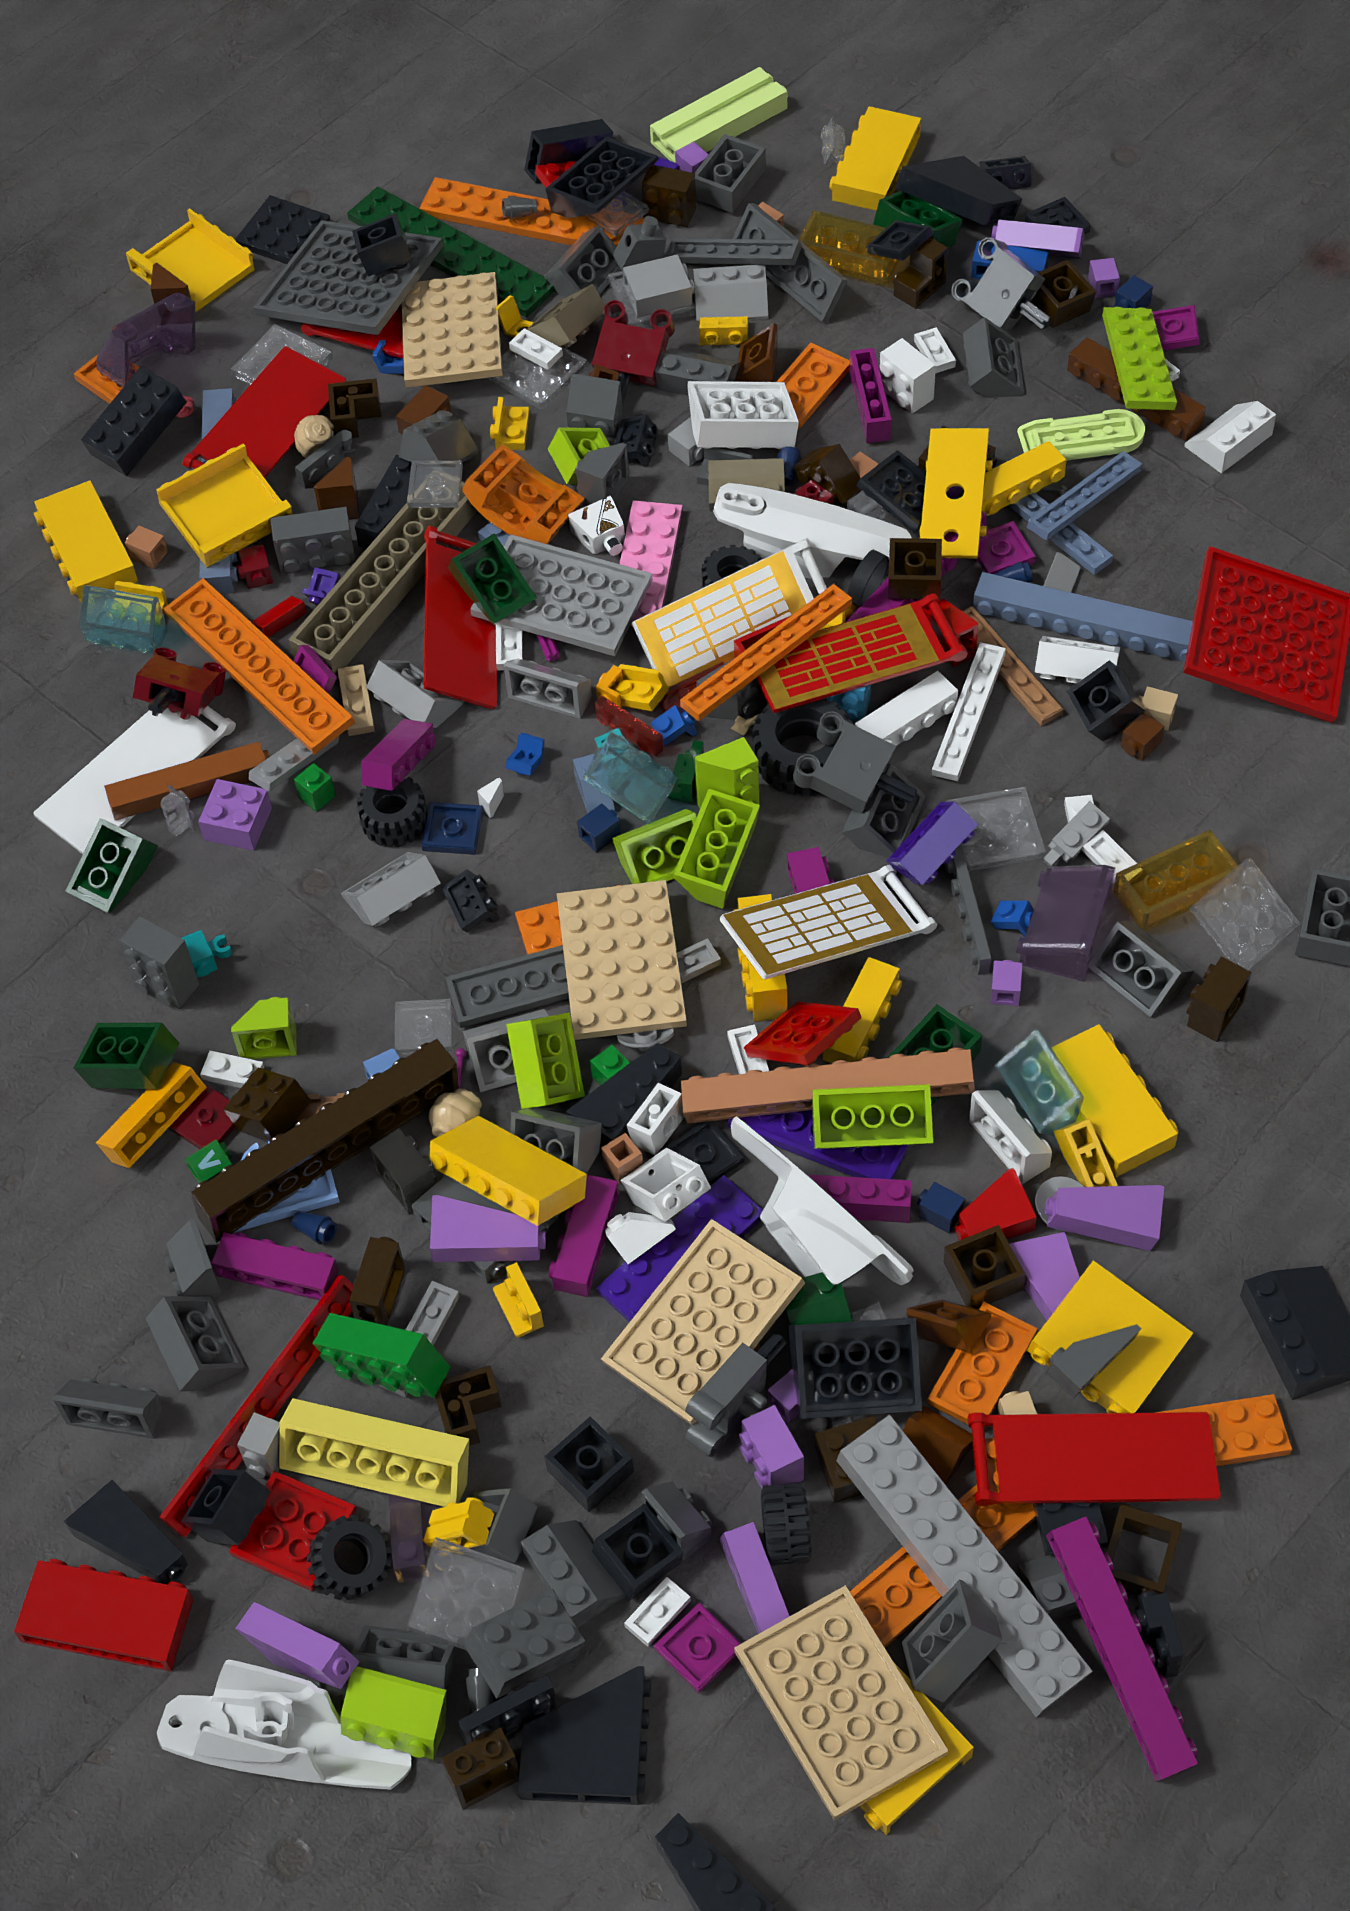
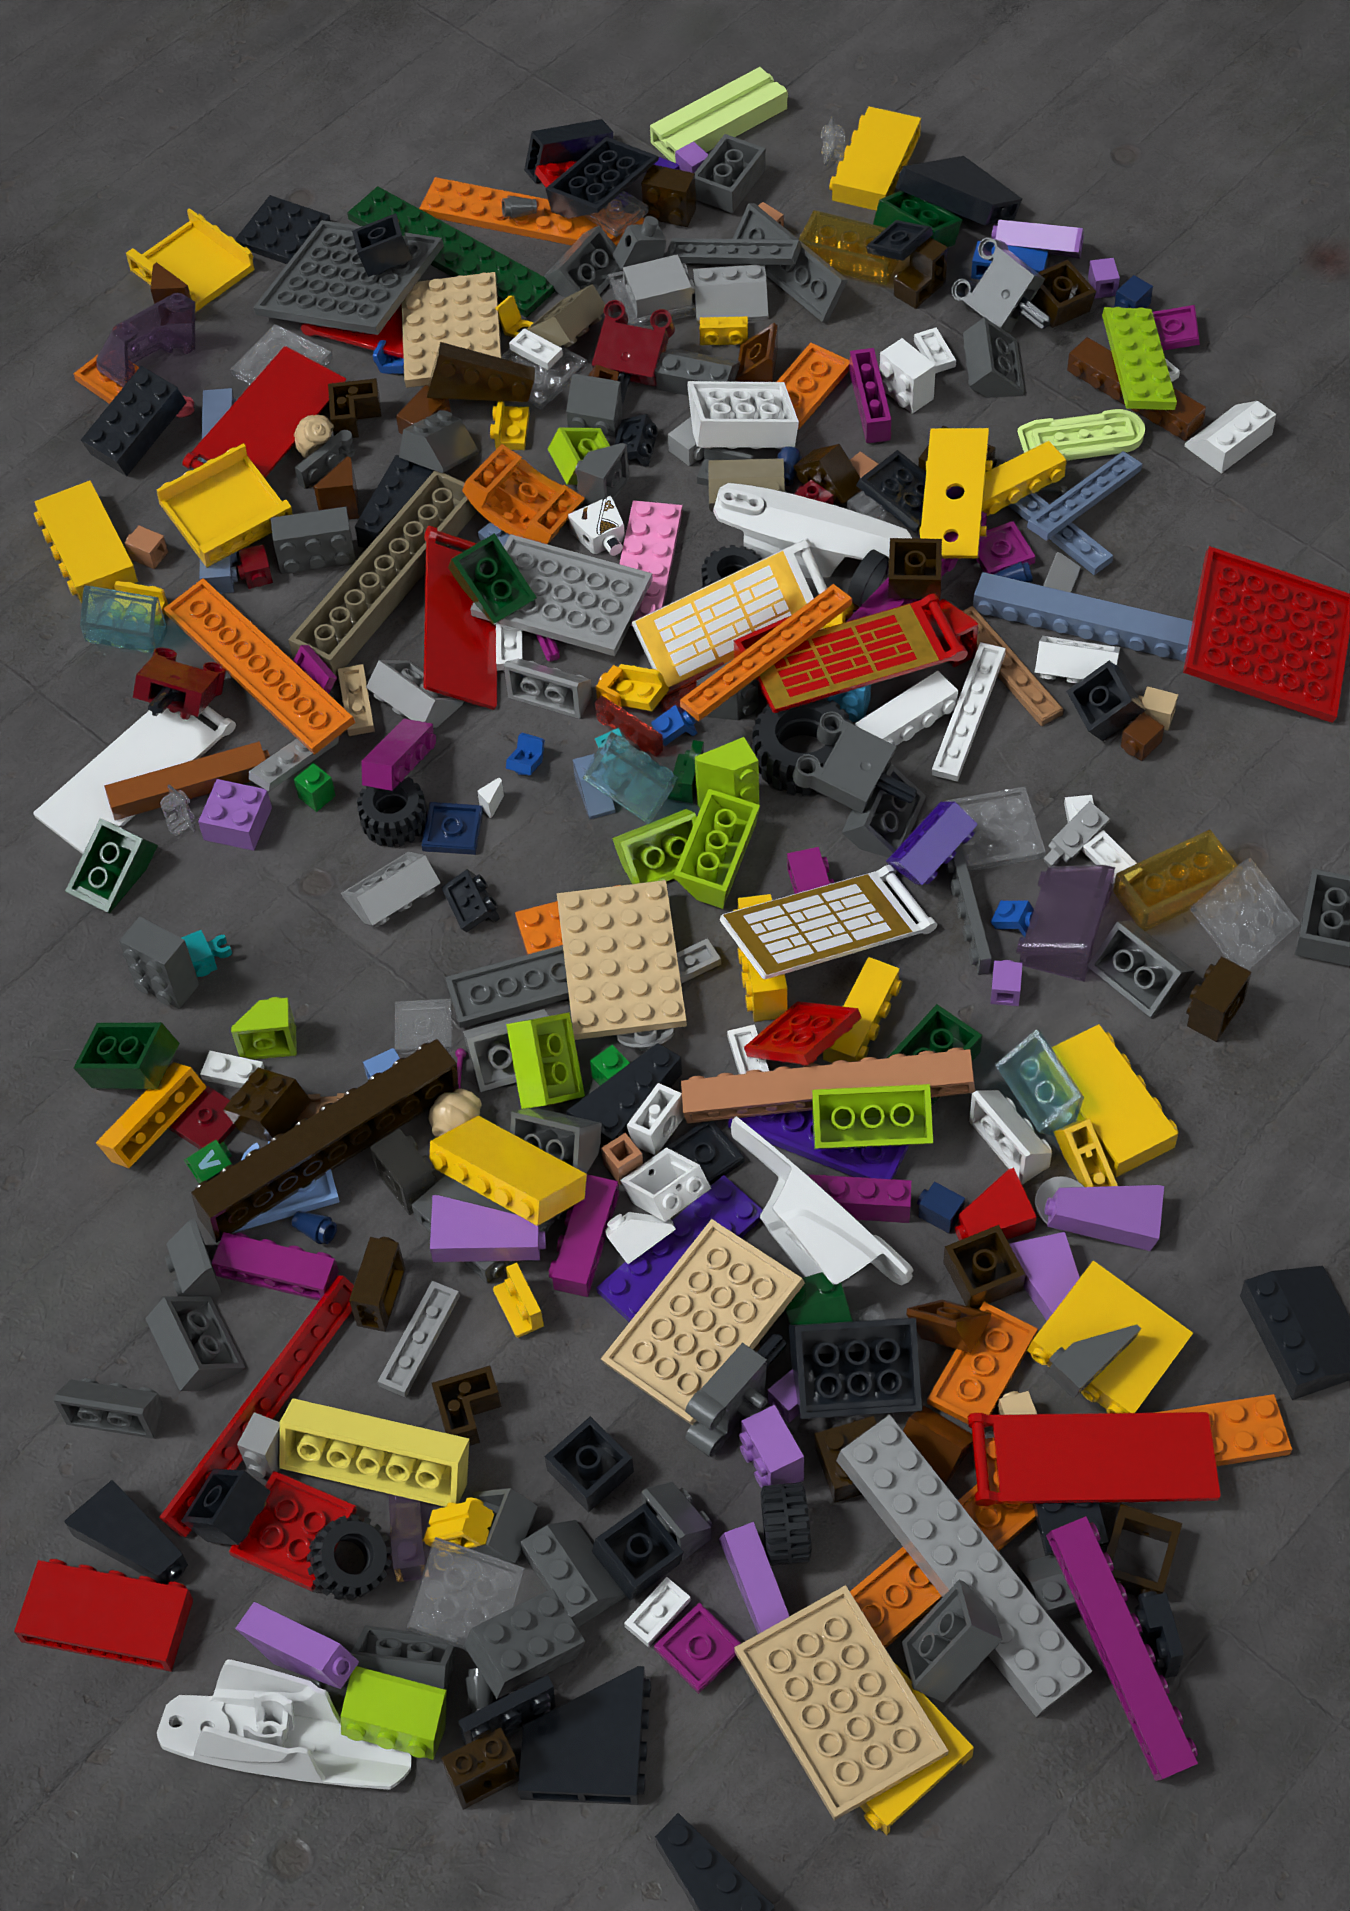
red slope [251,596,307,638] -> none
dark purple bracket [302,567,341,605] -> none
green brick [313,1313,451,1398] -> none
clear plate [407,461,463,508] -> none
dark blue brick [577,804,621,853] -> none
tan hand [731,715,758,736] -> none
black bracket [979,156,1031,189] -> none
black plate [1025,197,1091,234] -> none
none -> dark brown wedge [427,342,535,402]

